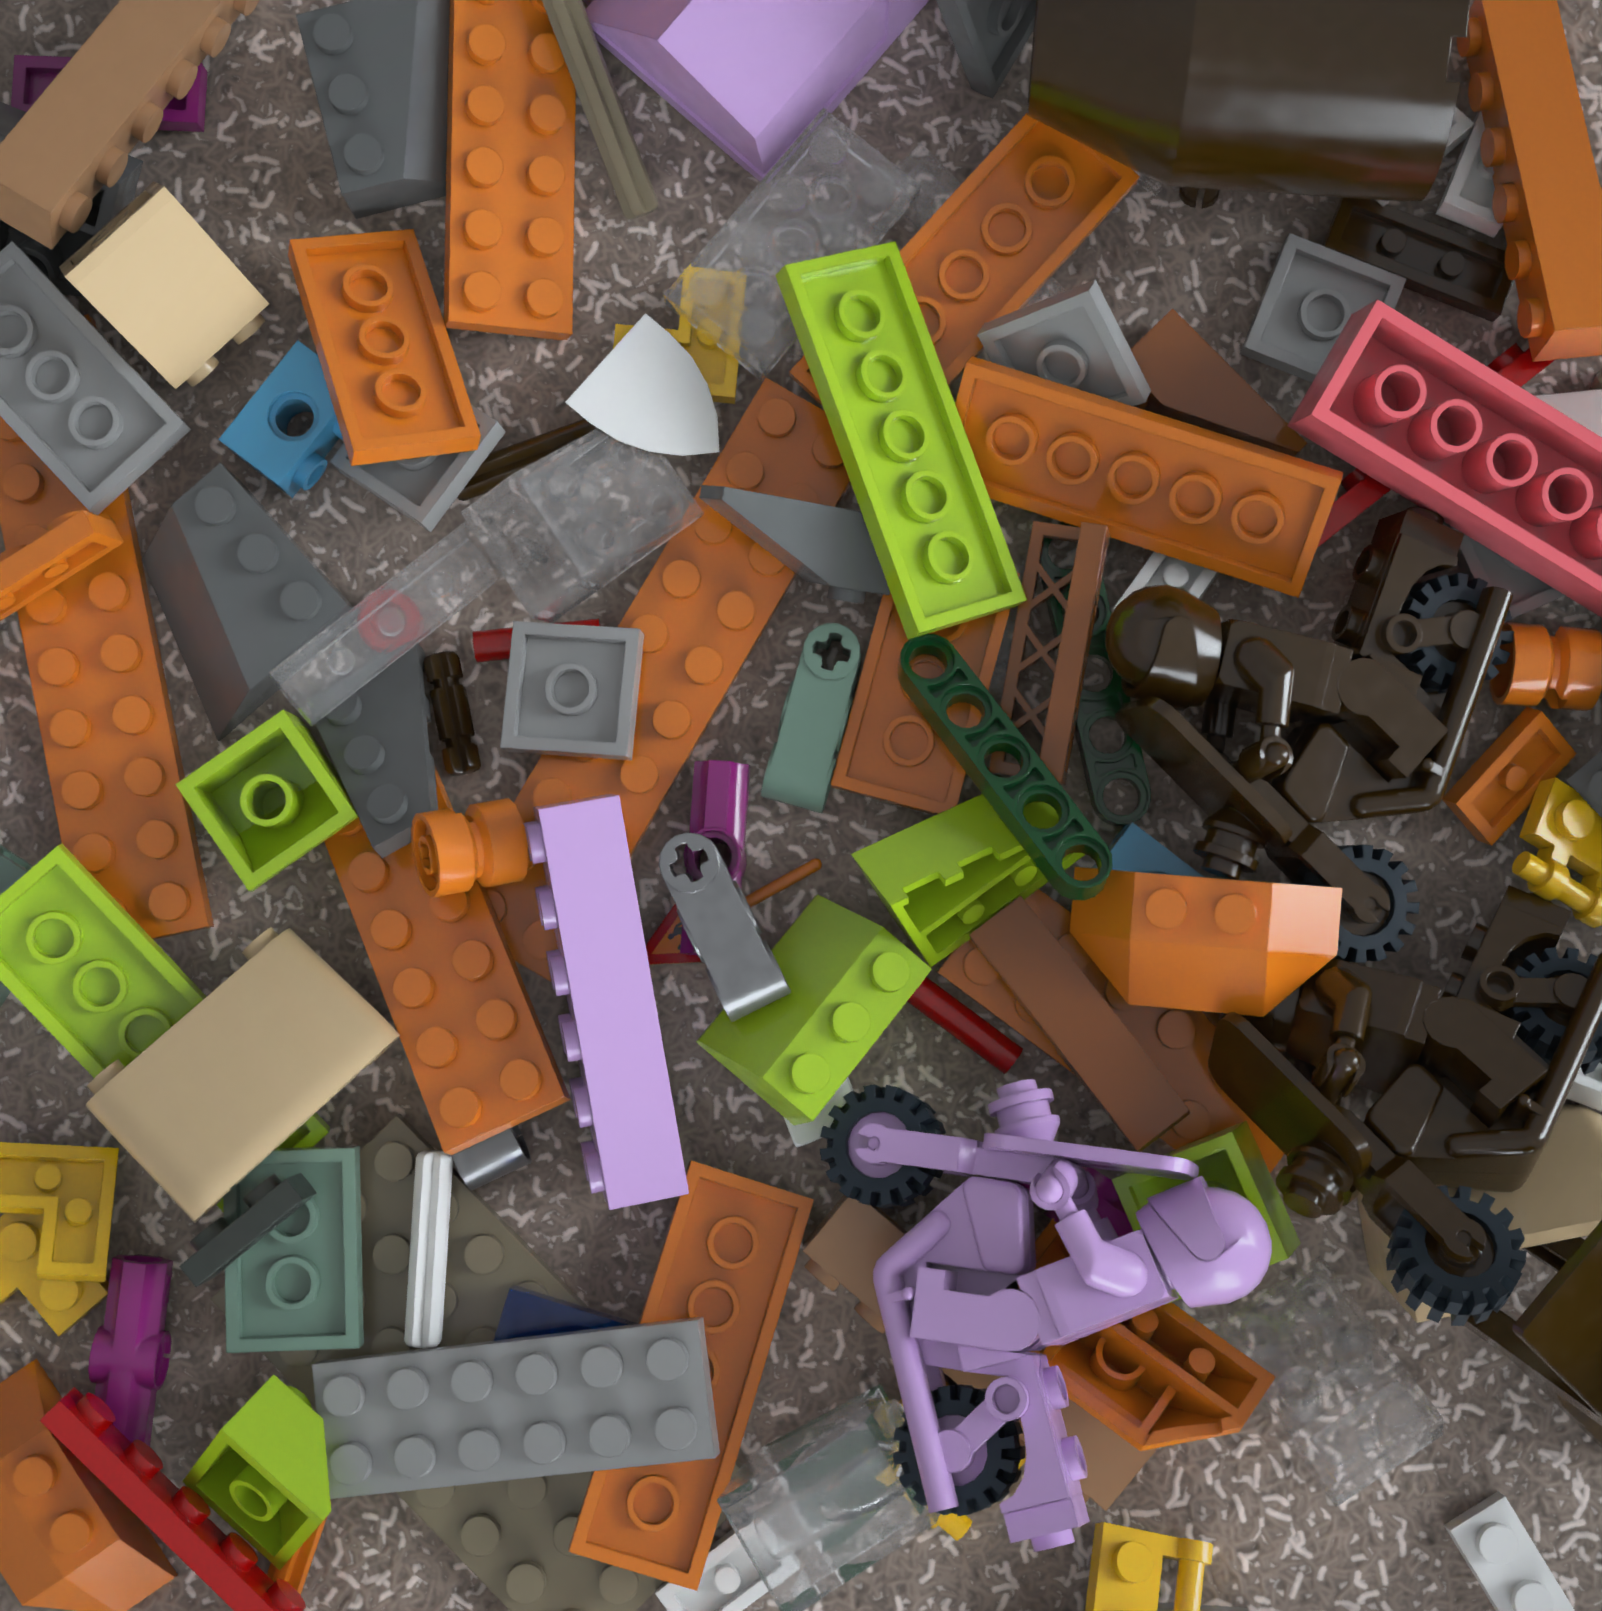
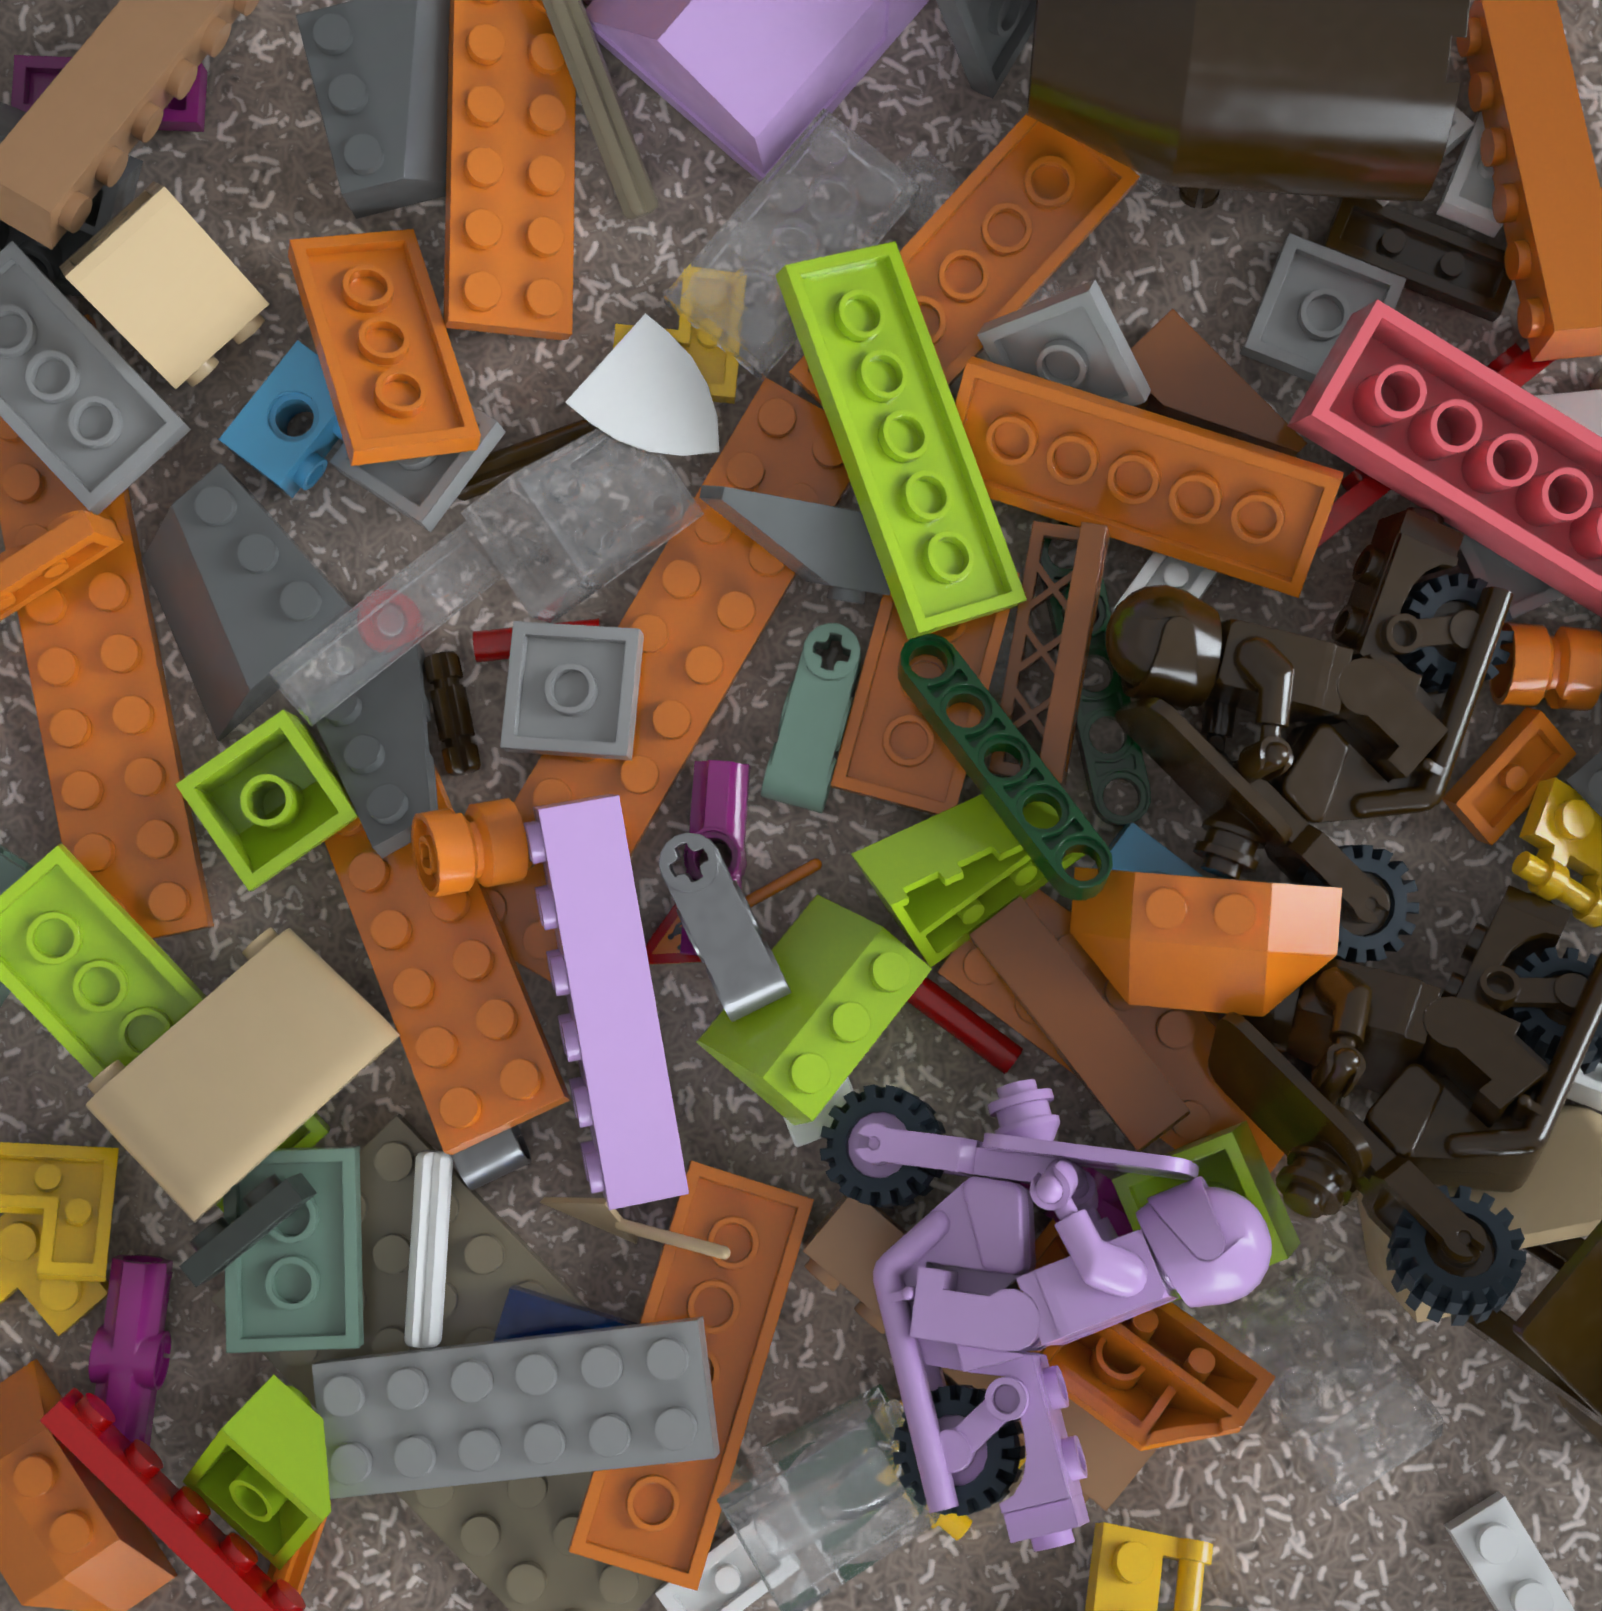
none -> tan piece [540,1197,731,1259]

